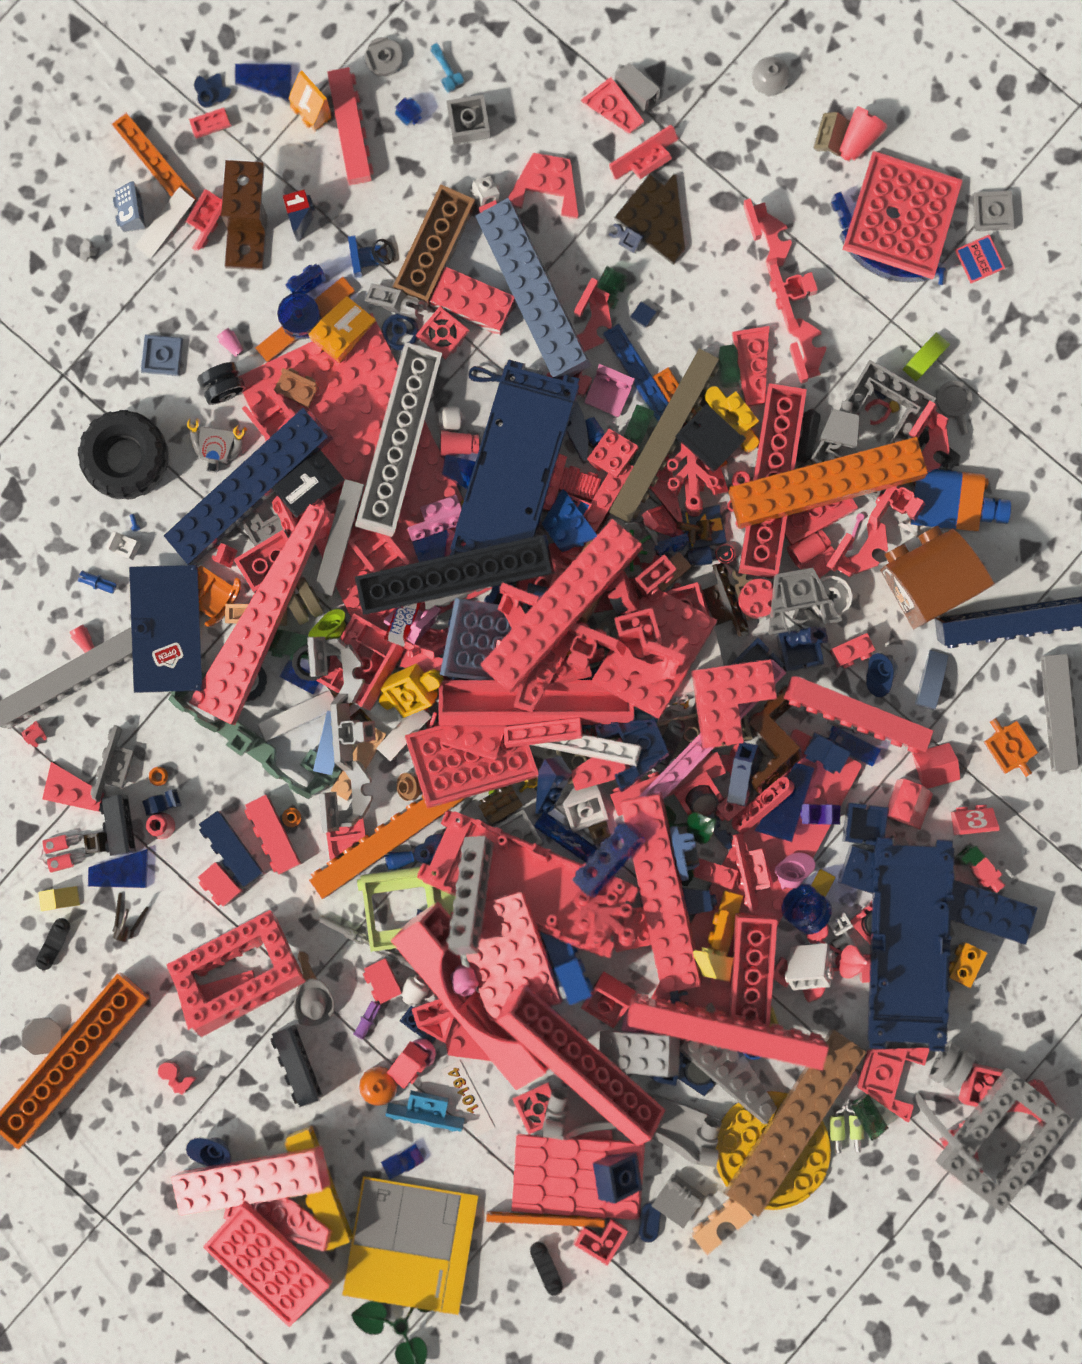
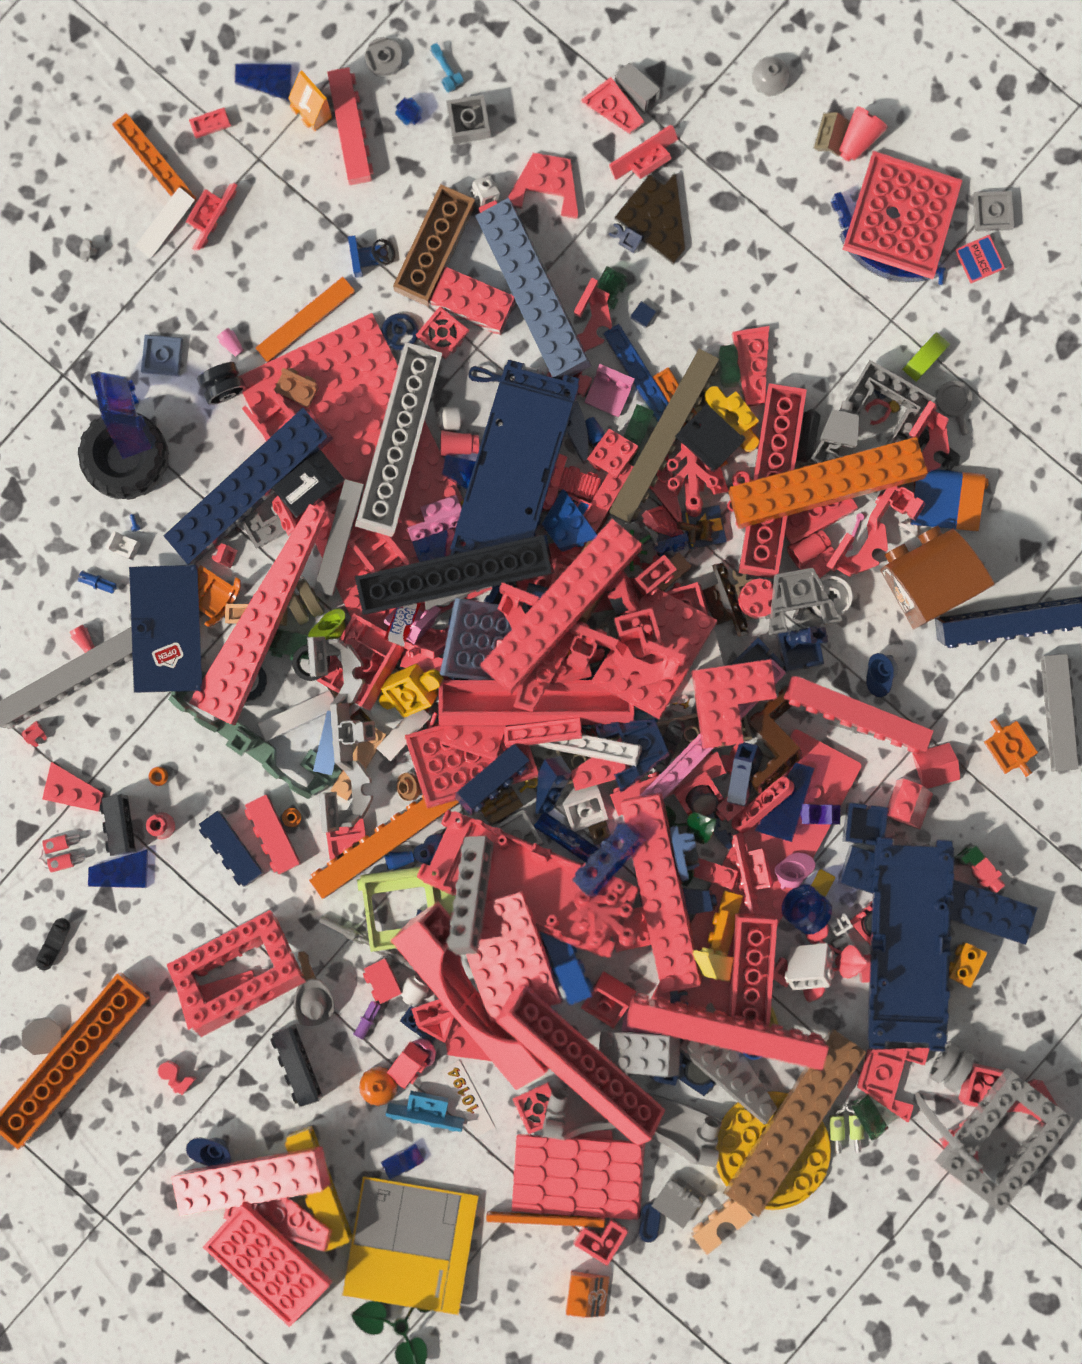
light yellow slope [39,886,80,911] -> none
dark brown slope [83,832,108,854] -> none
light grey bracket [91,725,135,802] -> none
dark brown plant [112,892,149,942] -> none
sand blue slope [113,181,146,232] -> none
dark blue leg [142,789,182,816] -> none
light grey torso [187,418,247,473] -> none
dark blue plate [194,73,231,108] -> none
coral brick [198,862,243,907] -> none
reddish brown bracket [221,160,267,271] -> none
coral brick [234,530,289,593] -> none
clear blue wheel [277,292,322,340] -> none
clear blue plate [279,660,320,695] -> none
slope [283,189,315,242] -> none
clear blue plate [285,264,327,302] -> none
light orange slope [308,296,376,363] -> none
light grey plate [365,283,427,320] -> none
bright pink head [450,965,478,996] -> none
black piece [530,1242,563,1296] -> none
dark blue slope [593,1152,643,1204] -> none
dark blue brick [687,545,715,567] -> none
black tile [716,544,735,564] -> none
coral piece [743,198,826,384] -> none
dark blue brick [803,732,851,774] -> none
clear blue plate [826,726,881,767] -> none
coral brick [830,633,875,669] -> none
sand blue slope [915,650,948,710] -> none
coral slope [951,805,1000,835] -> none
blue wheel [980,497,1011,524] -> none
none -> clear blue windscreen [91,371,151,459]
none -> dark blue brick [455,744,530,815]
none -> orange slope [566,1271,609,1318]

